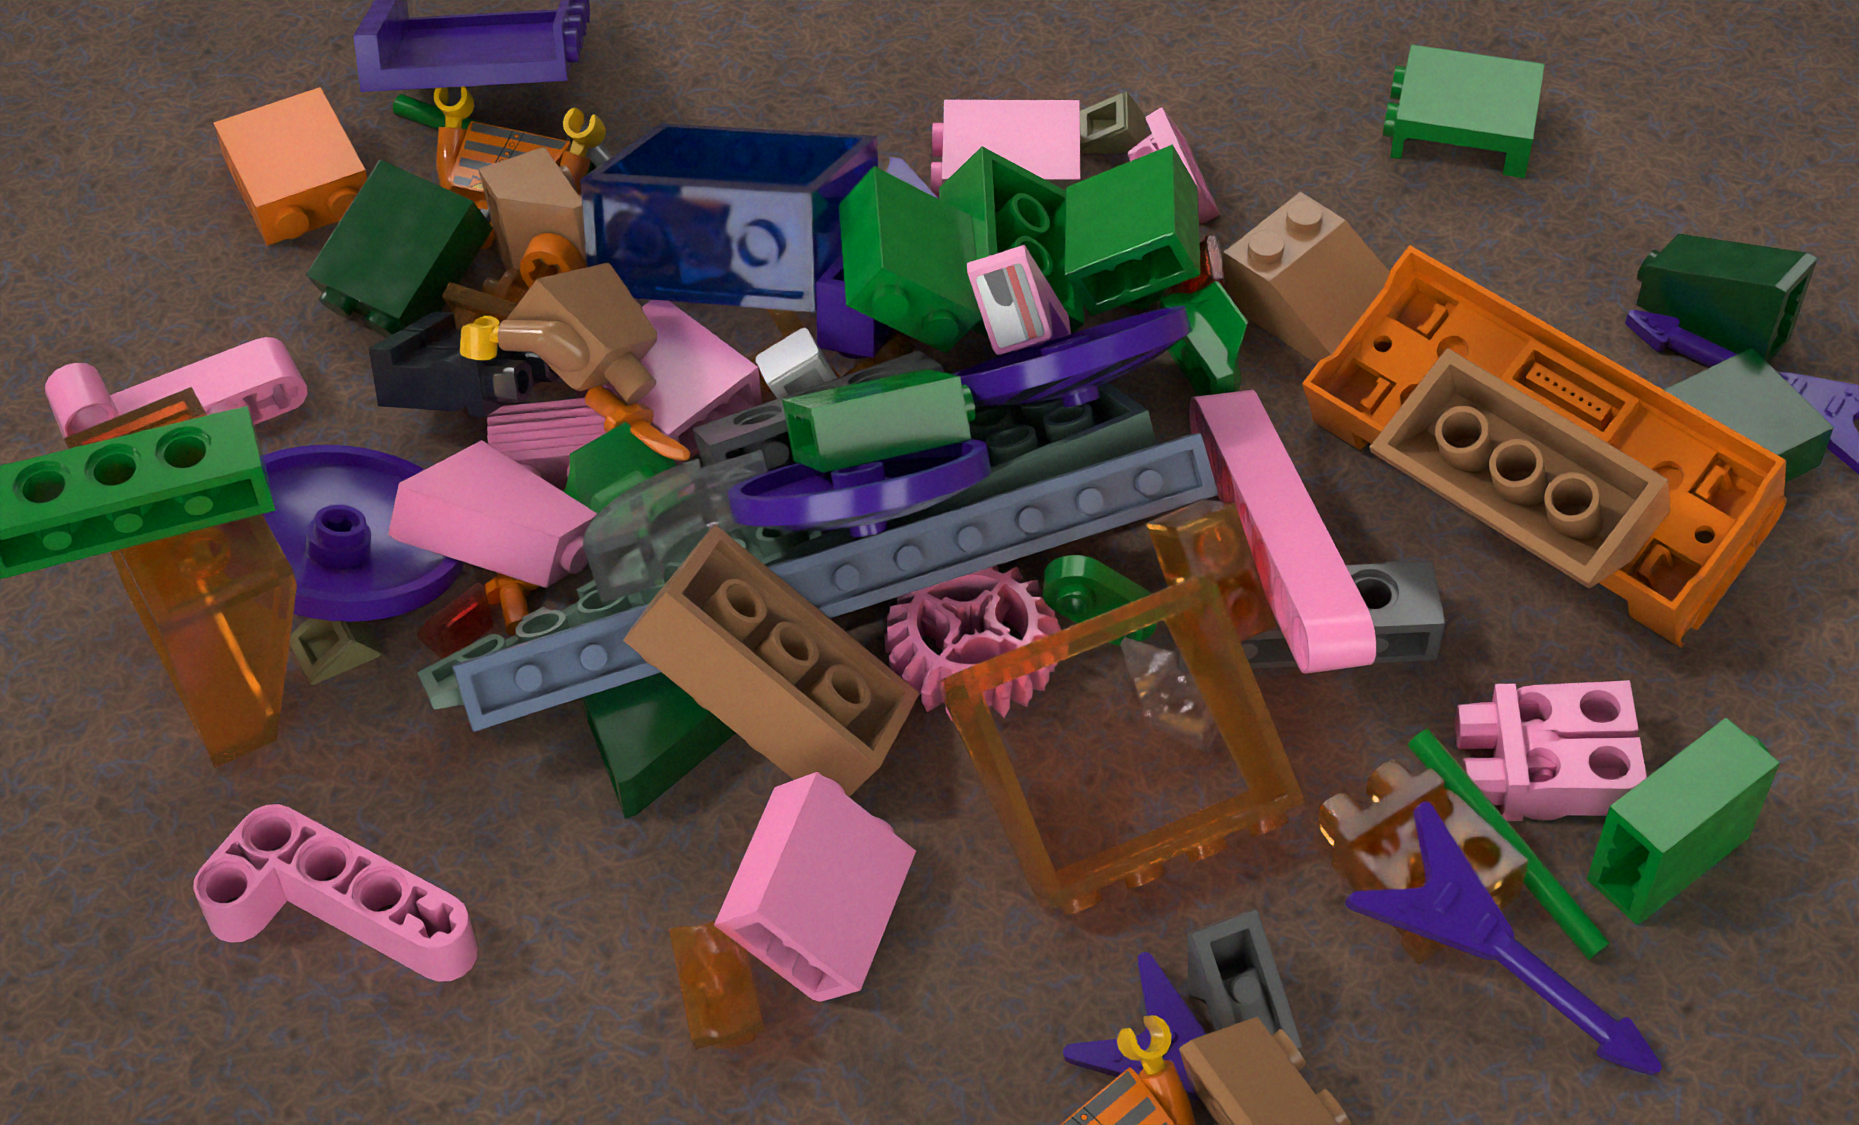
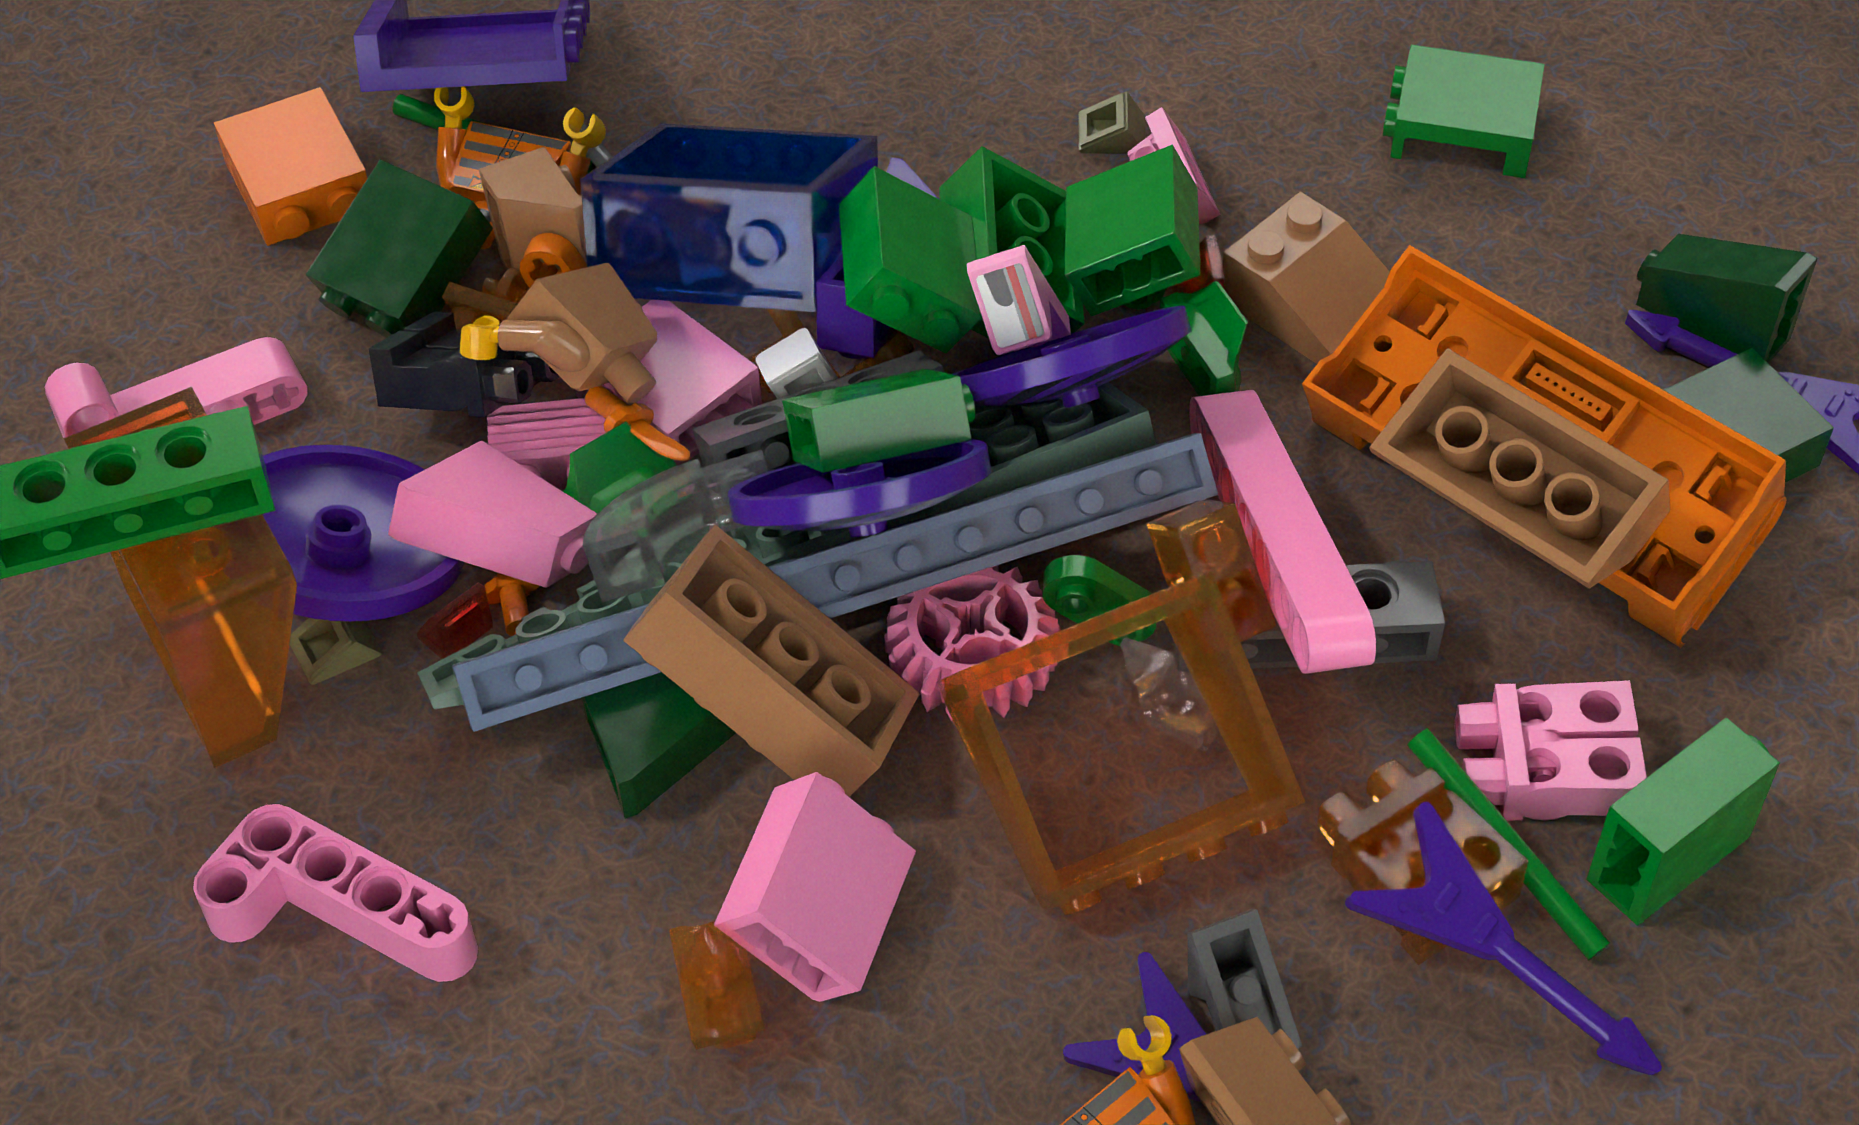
bright pink brick [931,100,1080,196] -> none

